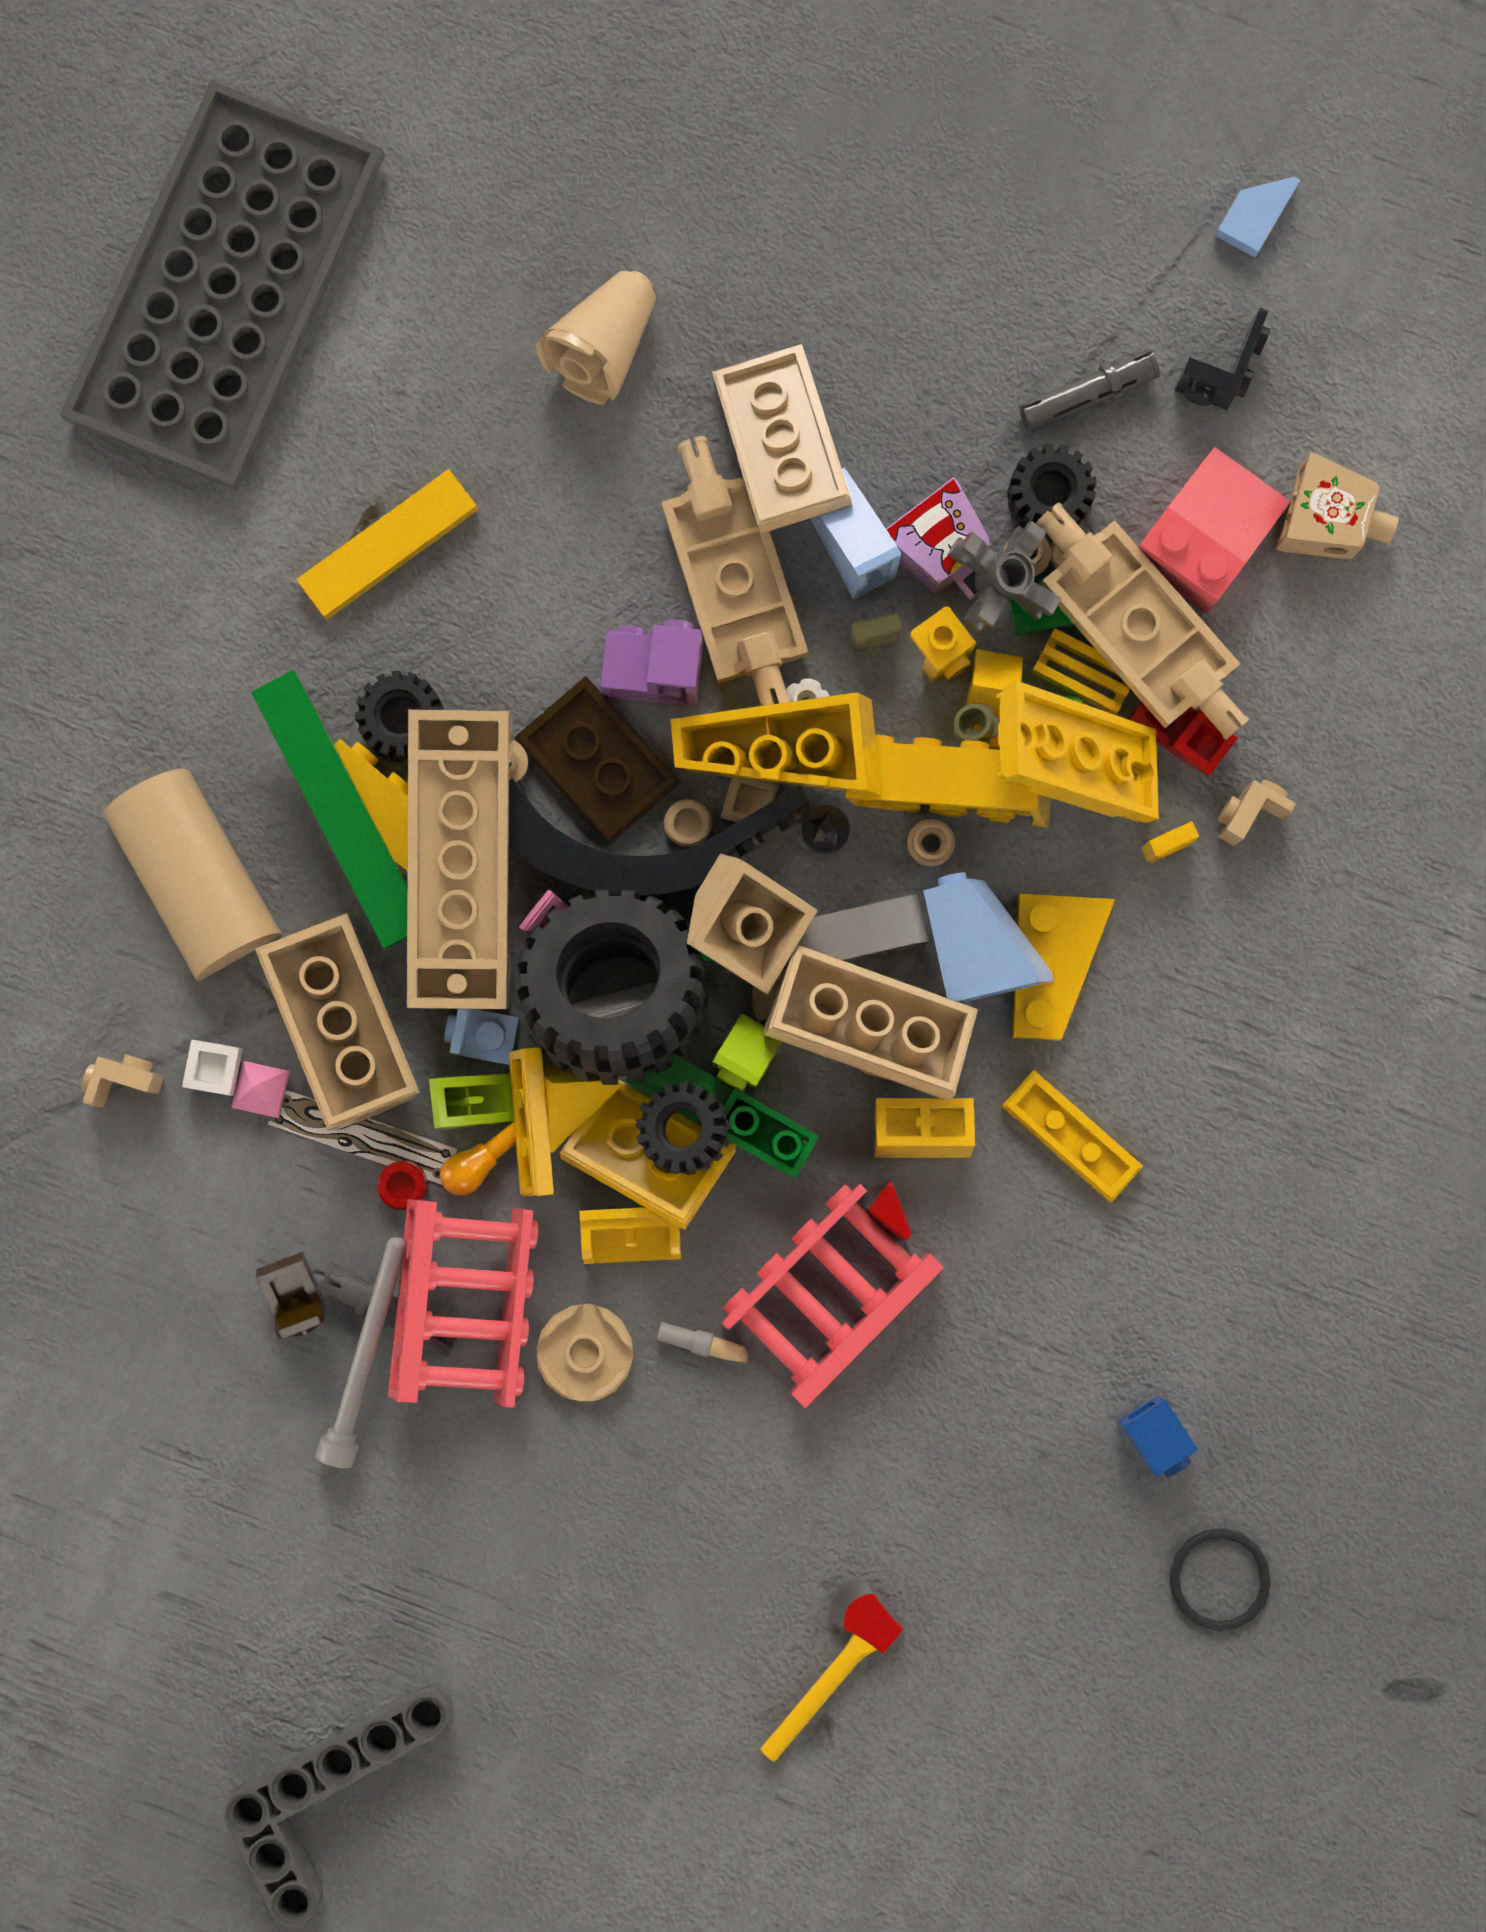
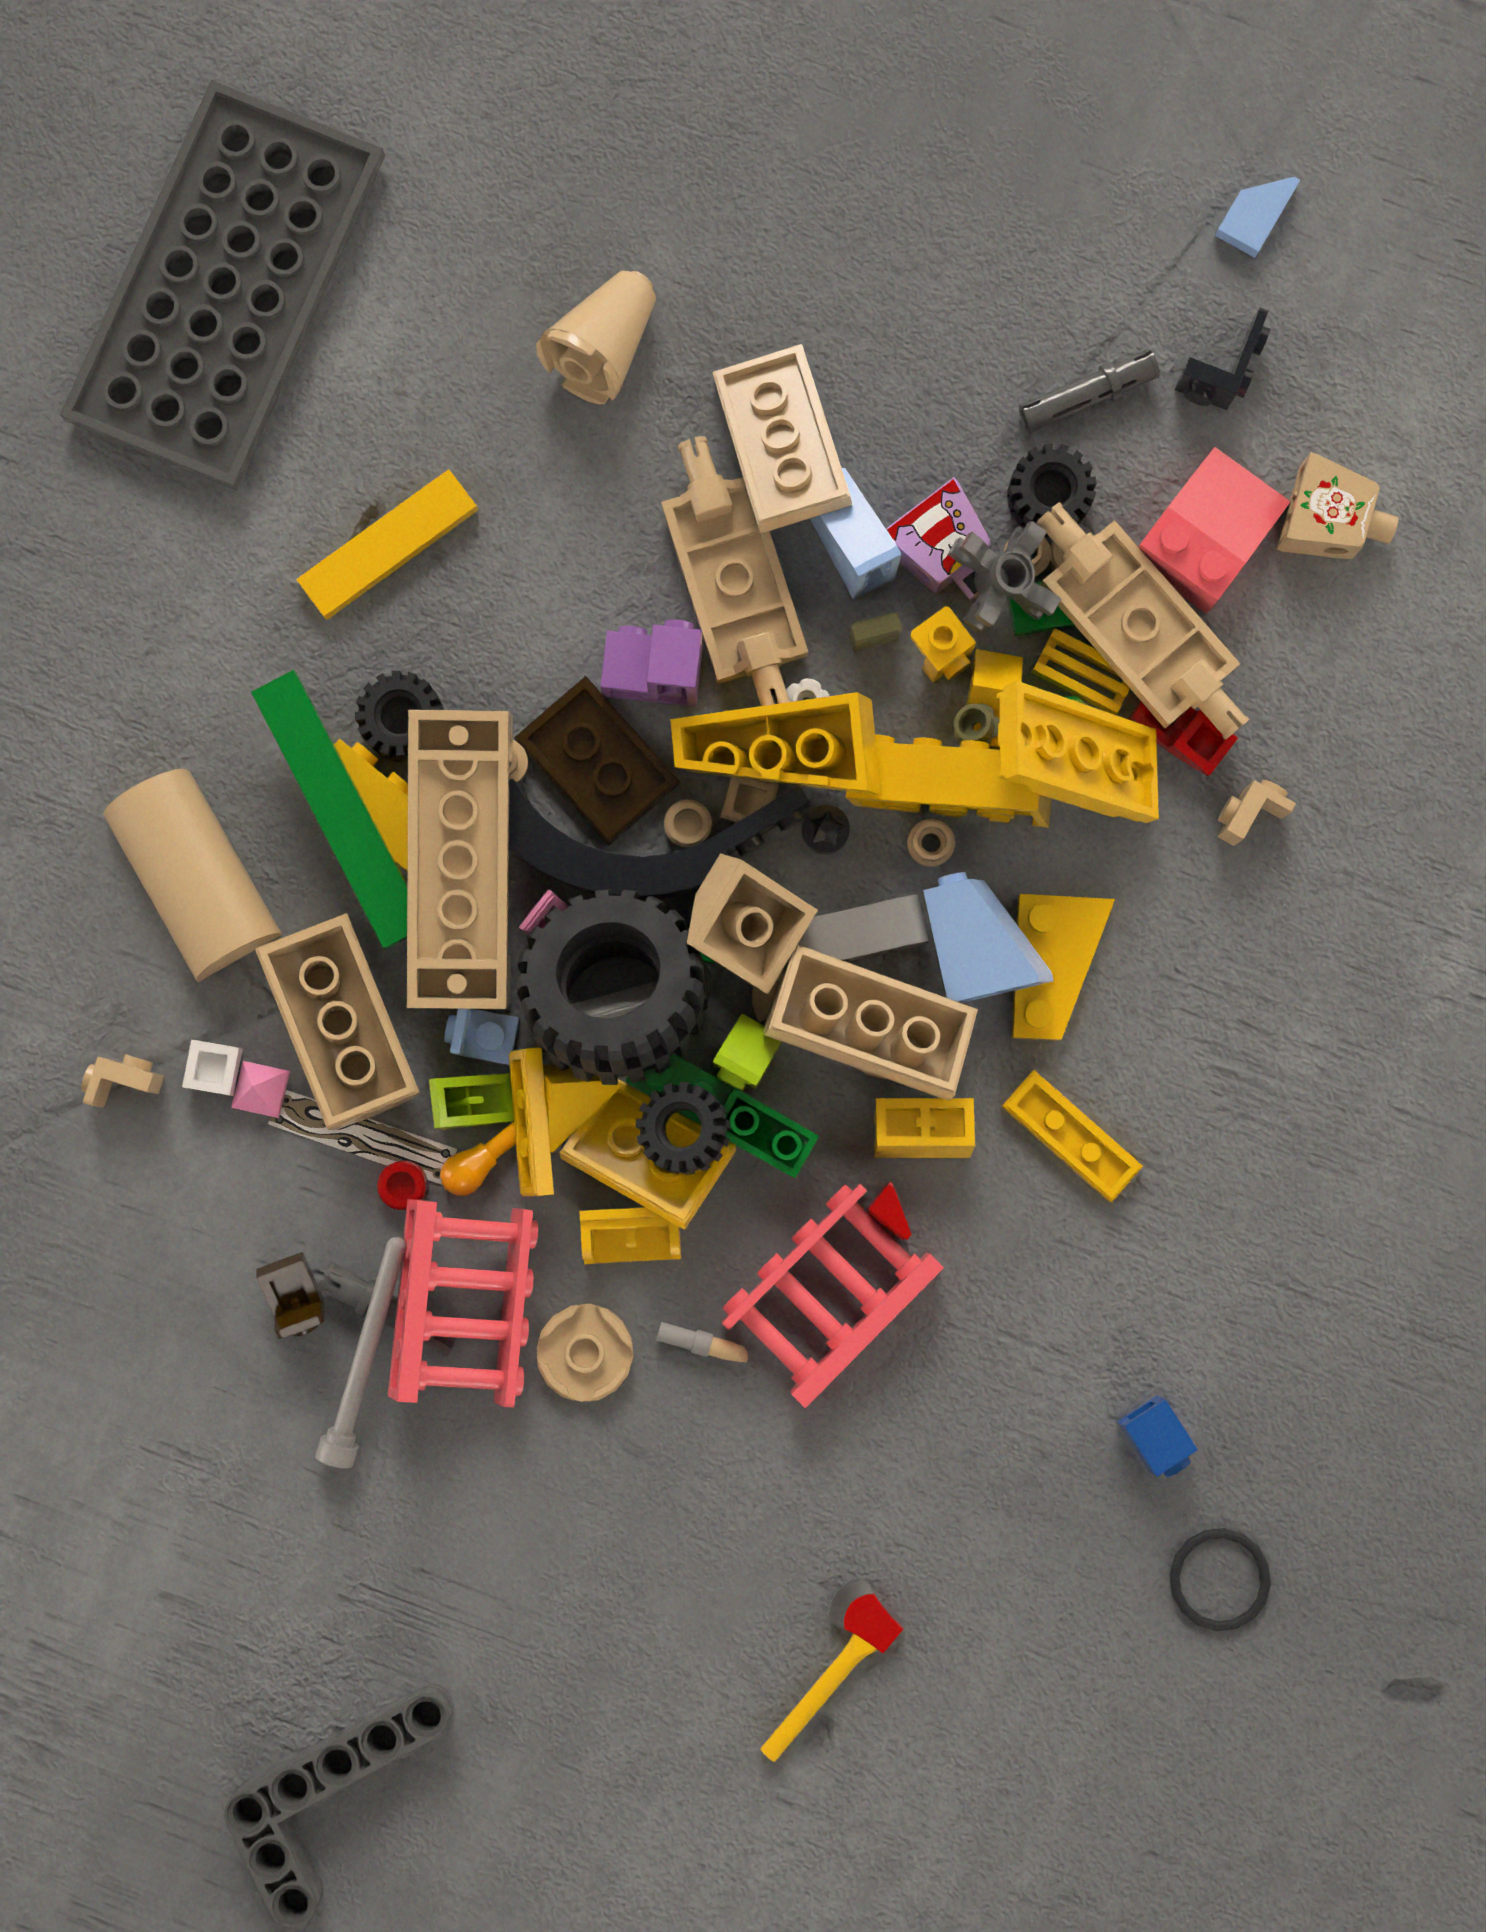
yellow tile [1141,821,1199,864] -> none

